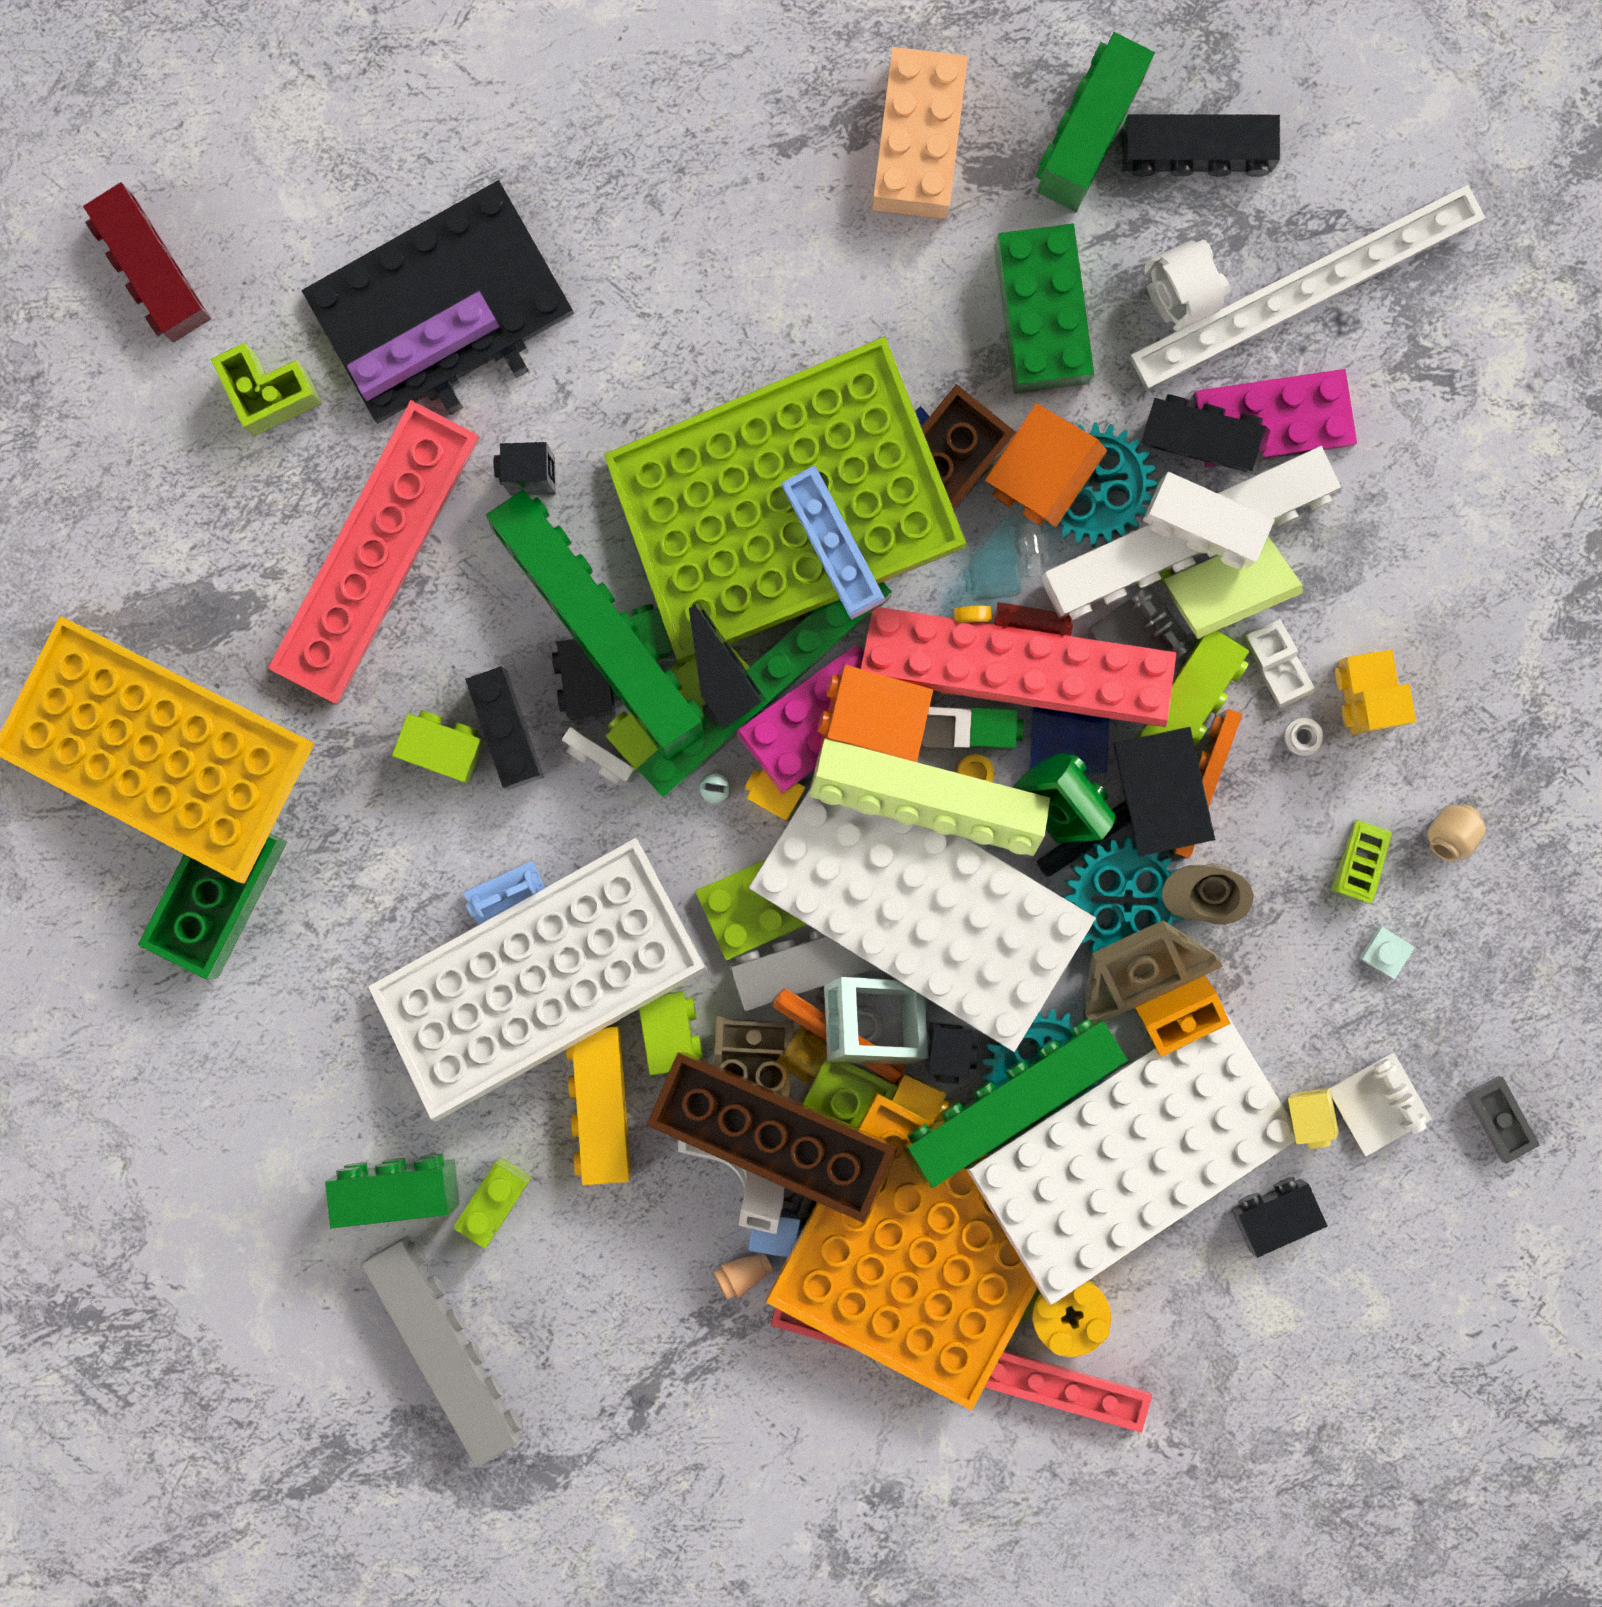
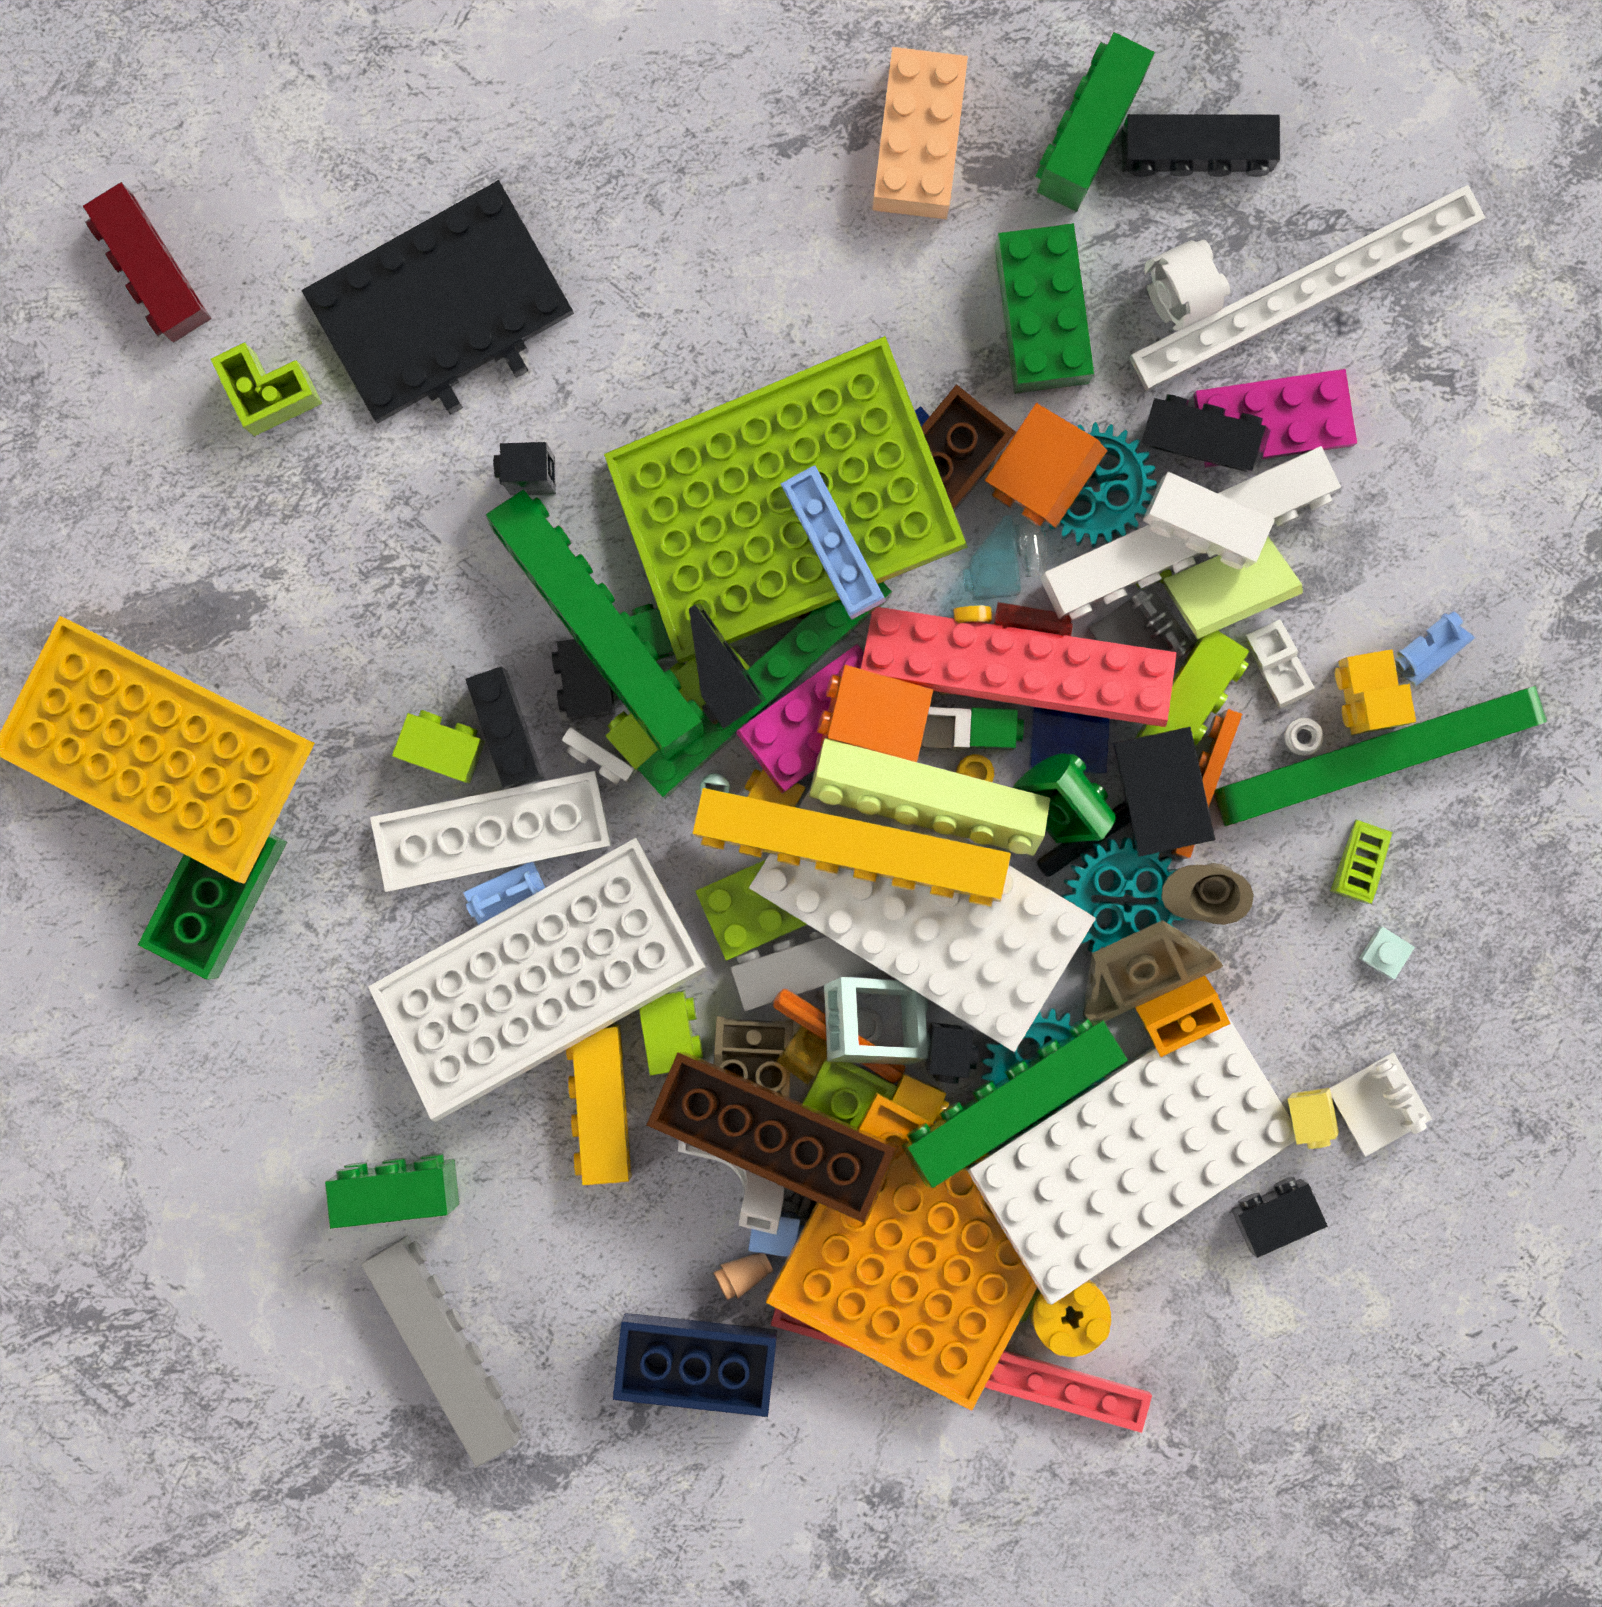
coral plate [268,400,480,705] -> none
medium lavender plate [347,291,500,401] -> none
lime brick [453,1157,532,1249] -> none
tan head [1427,804,1486,862] -> none
dark grey plate [1465,1076,1540,1164] -> none
none -> white plate [370,771,611,892]
none -> dark blue brick [613,1313,777,1417]
none -> yellow brick [692,788,1011,907]
none -> green beam [1214,686,1548,826]
none -> light blue hinge [1394,611,1475,686]

